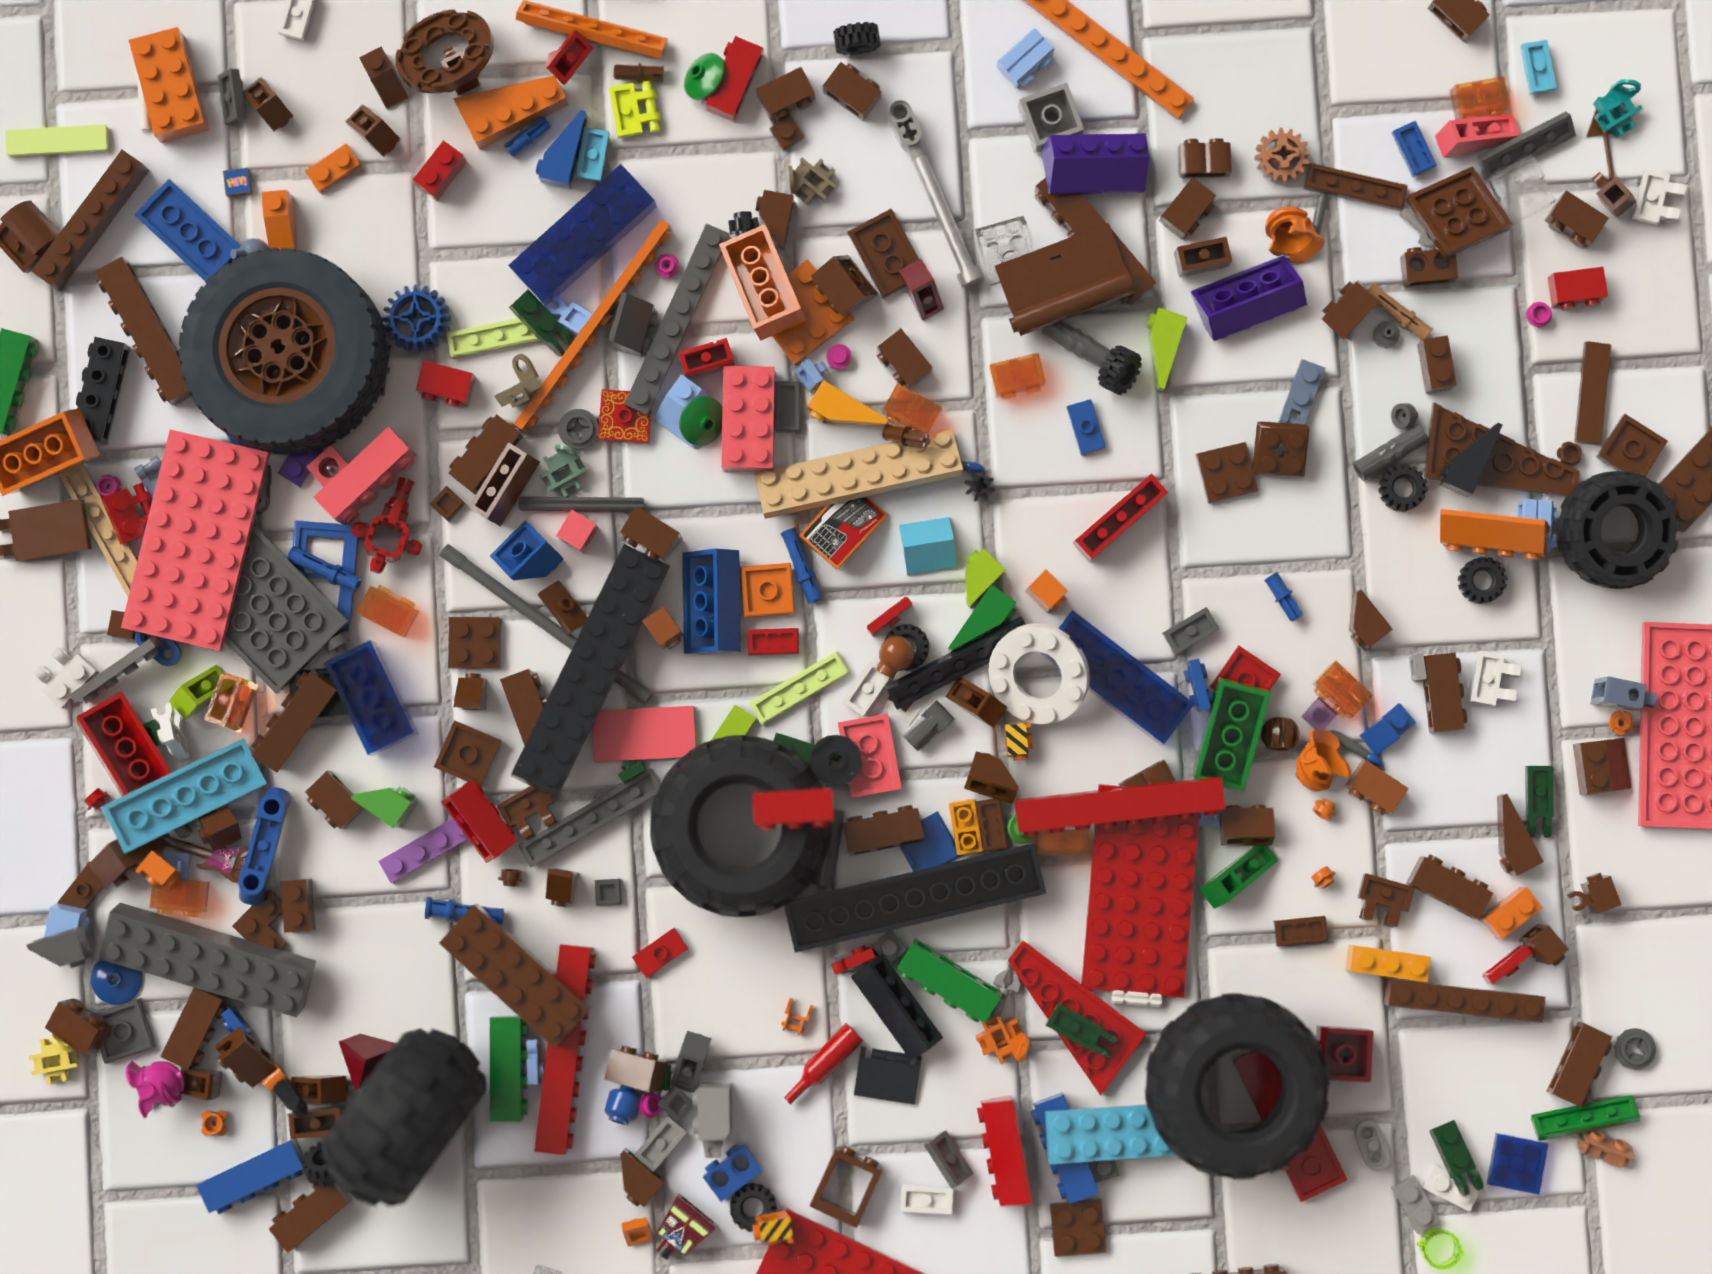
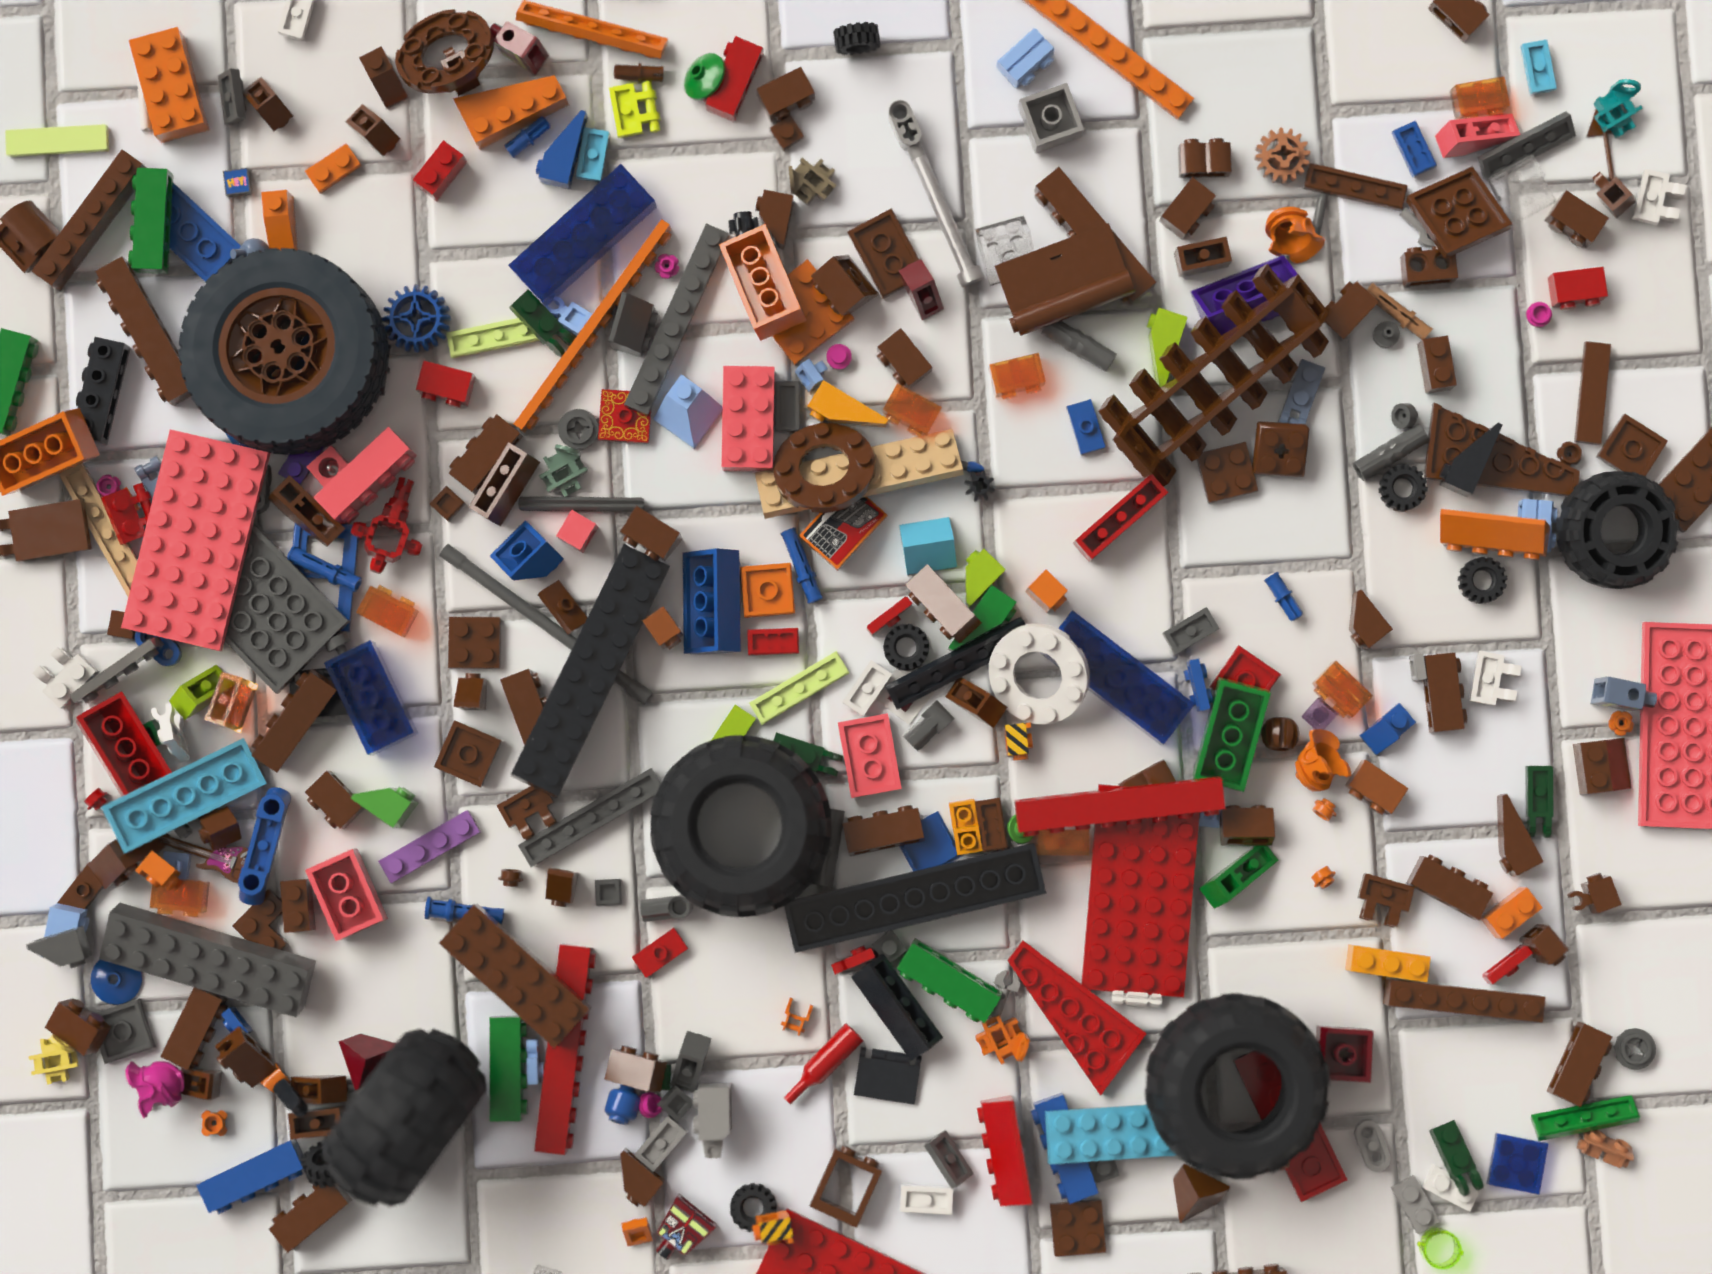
red brick [440,779,518,863] -> none
dark tan piece [494,354,540,408] -> none
red slope [546,30,594,85] -> none
coral tile [592,706,696,762] -> none
dark green plate [618,760,647,783] -> none
red brick [678,338,735,380] -> none
green dish [679,396,723,446] -> none
blue brick [703,1143,763,1202] -> none
red brick [752,789,834,830] -> none
black plate [810,735,861,786] -> none
reddish brown brick [823,62,881,121] -> none
dark orange piece [876,636,914,679] -> none
reddish brown axle [882,424,931,448] -> none
reddish brown slope [964,751,1019,804] -> none
dark purple slope [1041,134,1150,195] -> none
dark green hinge [1045,1003,1120,1059] -> none
black tyre [1098,345,1142,395] -> none
reddish brown plate [1273,915,1328,947] -> none
dark grey piece [1330,730,1383,767] -> none
none -> green brick [128,168,173,274]
none -> reddish brown slope [268,475,345,547]
none -> coral brick [305,849,388,941]
none -> dark red torso [490,21,549,76]
none -> dark grey piece [640,894,693,922]
none -> reddish brown plate [773,423,876,513]
none -> brick [905,564,982,644]
none -> reddish brown piece [1098,264,1329,487]
none -> reddish brown slope [1173,1163,1230,1223]

